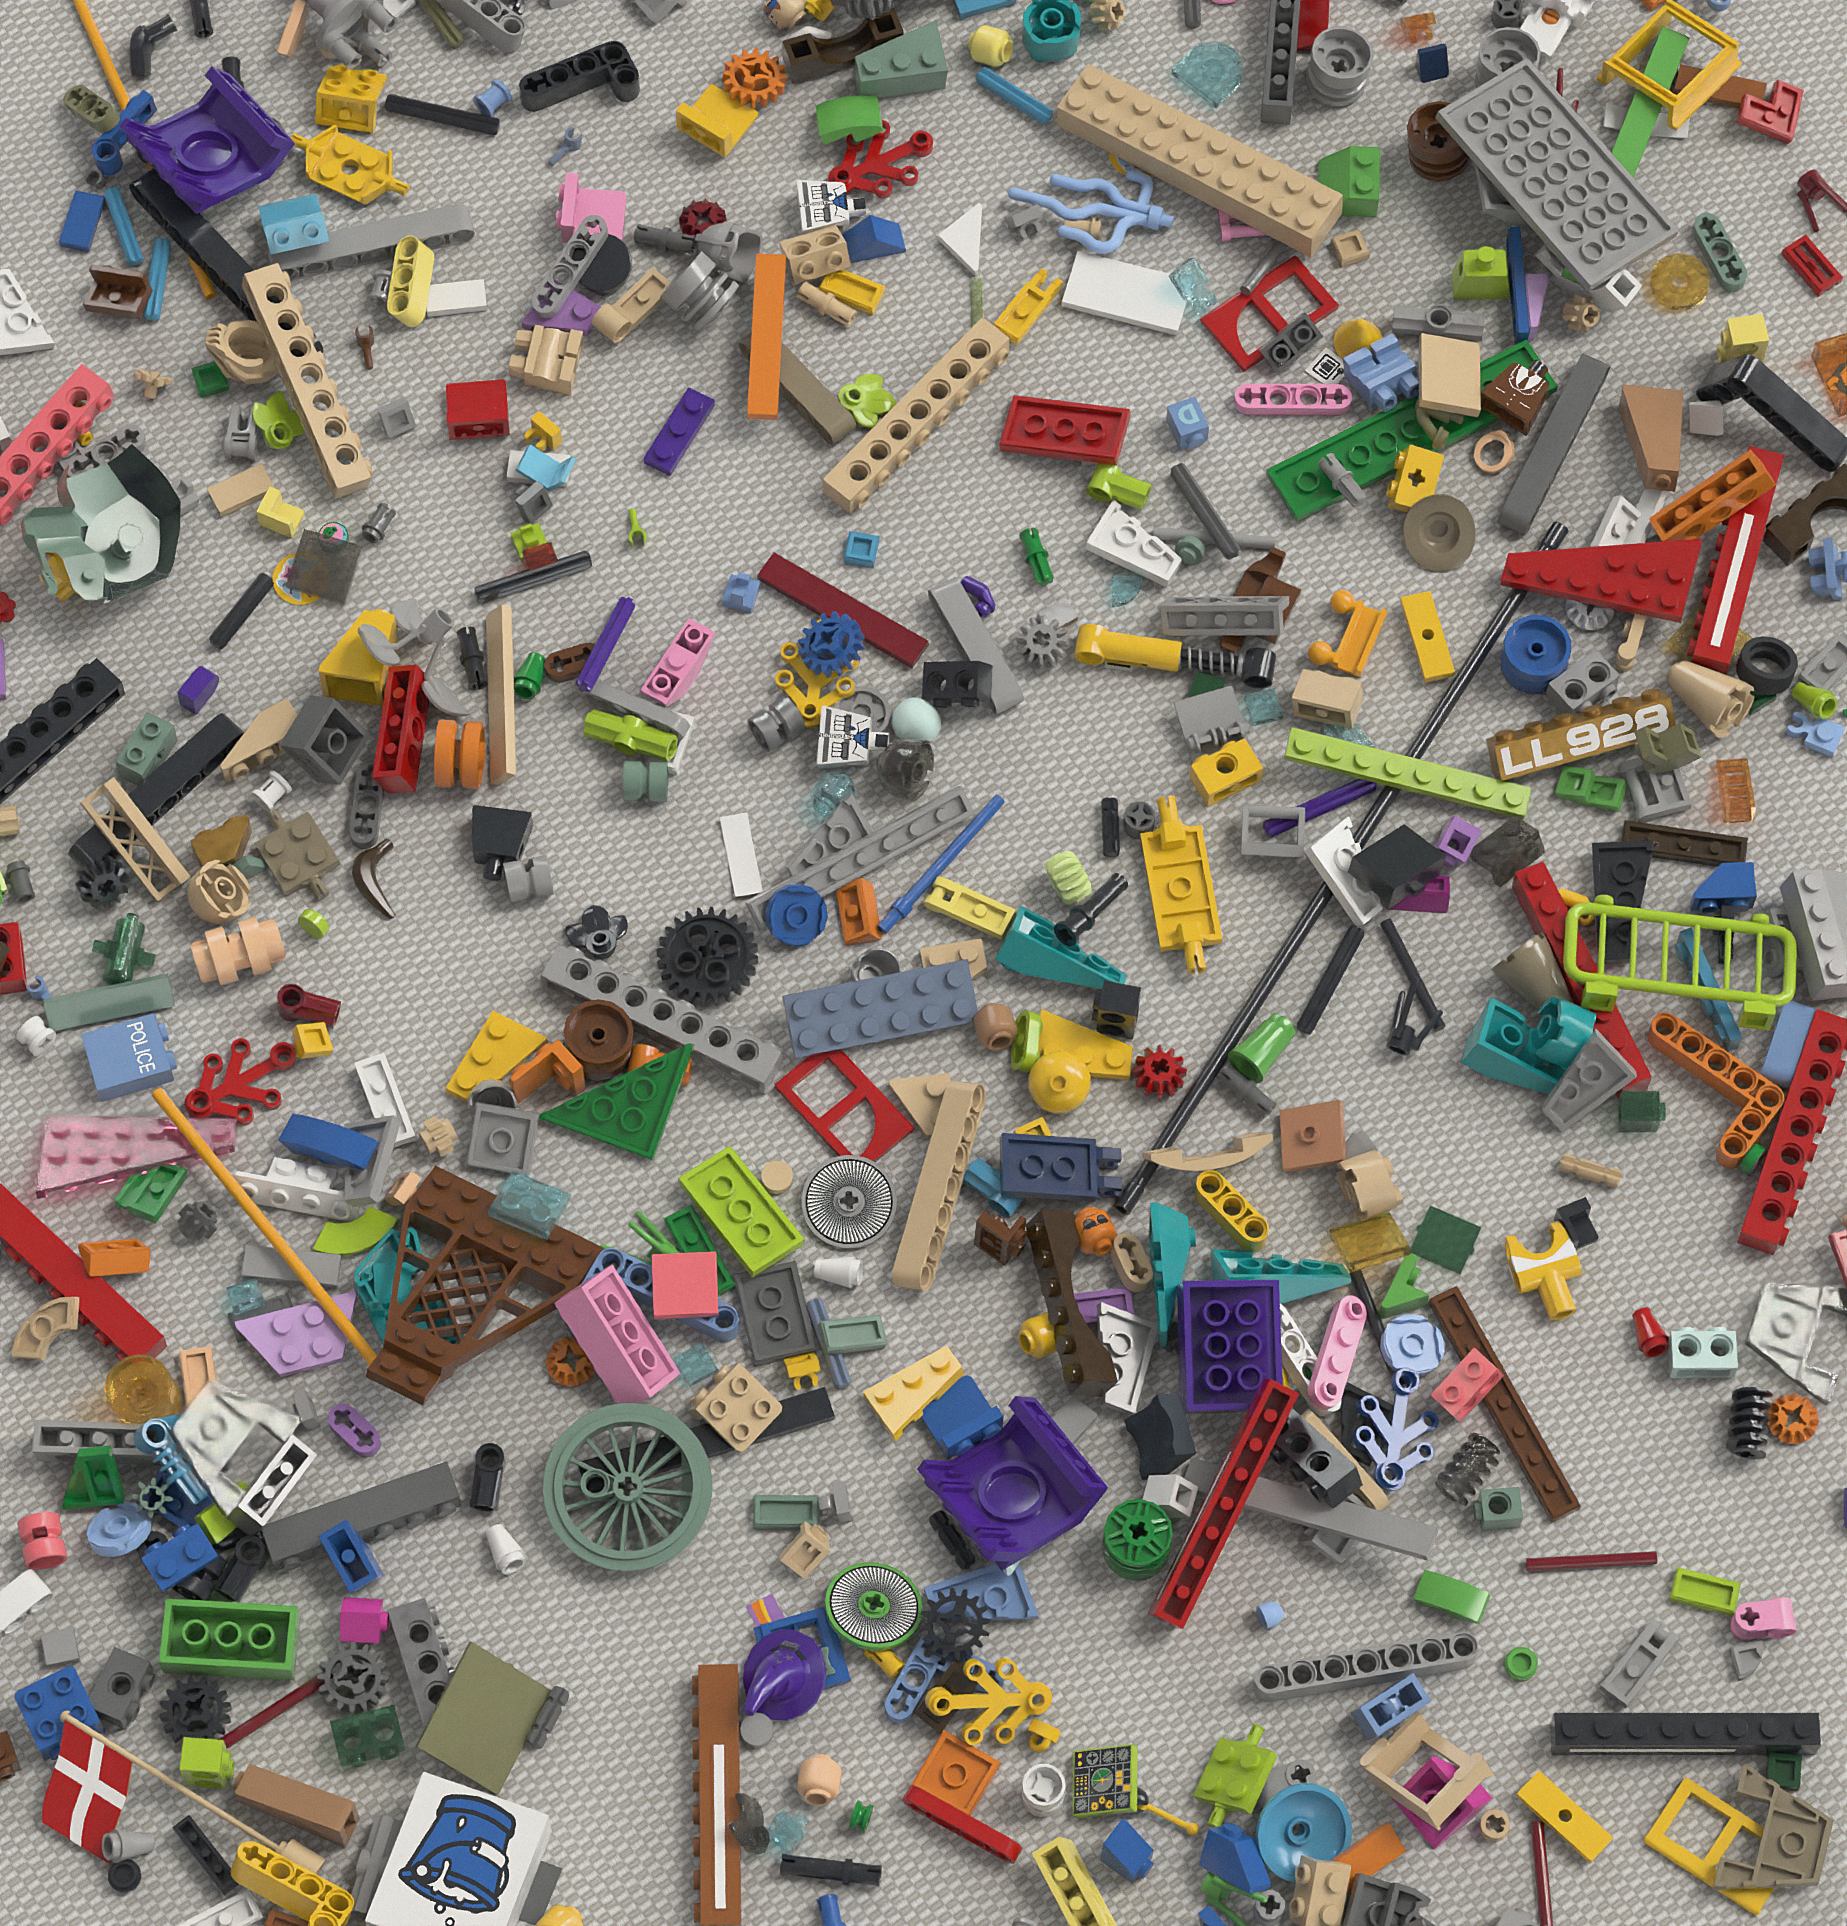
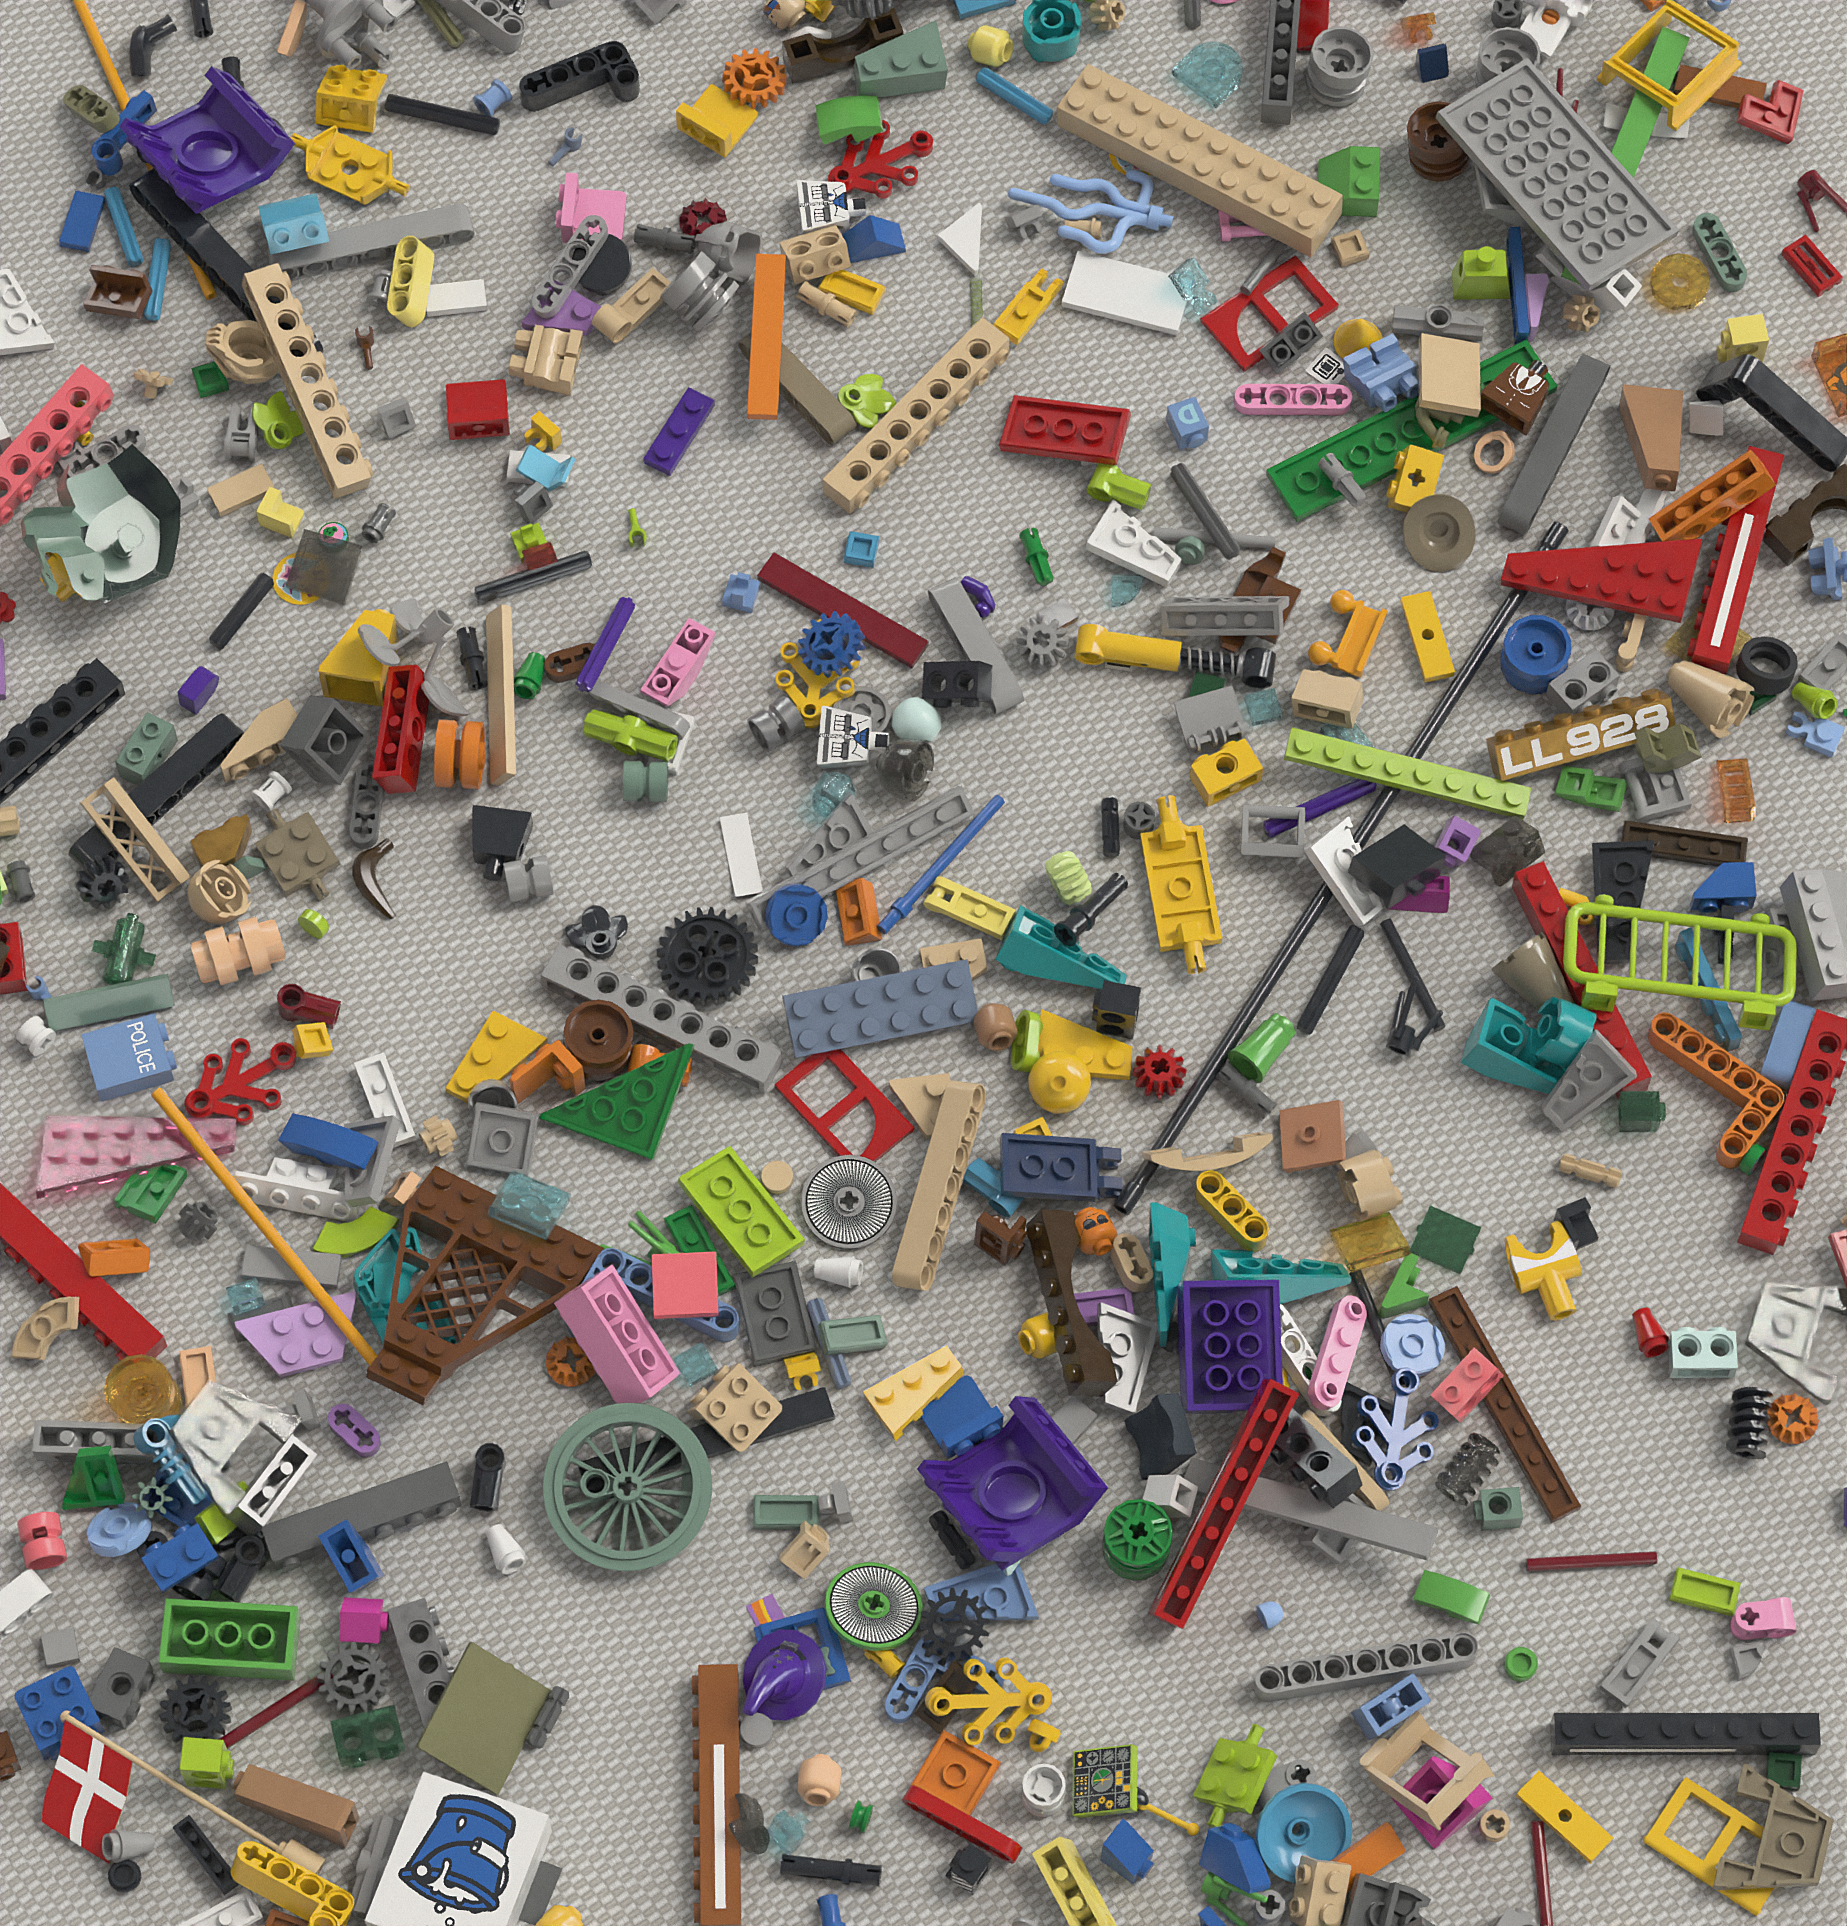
none -> black brick [945,1844,992,1895]

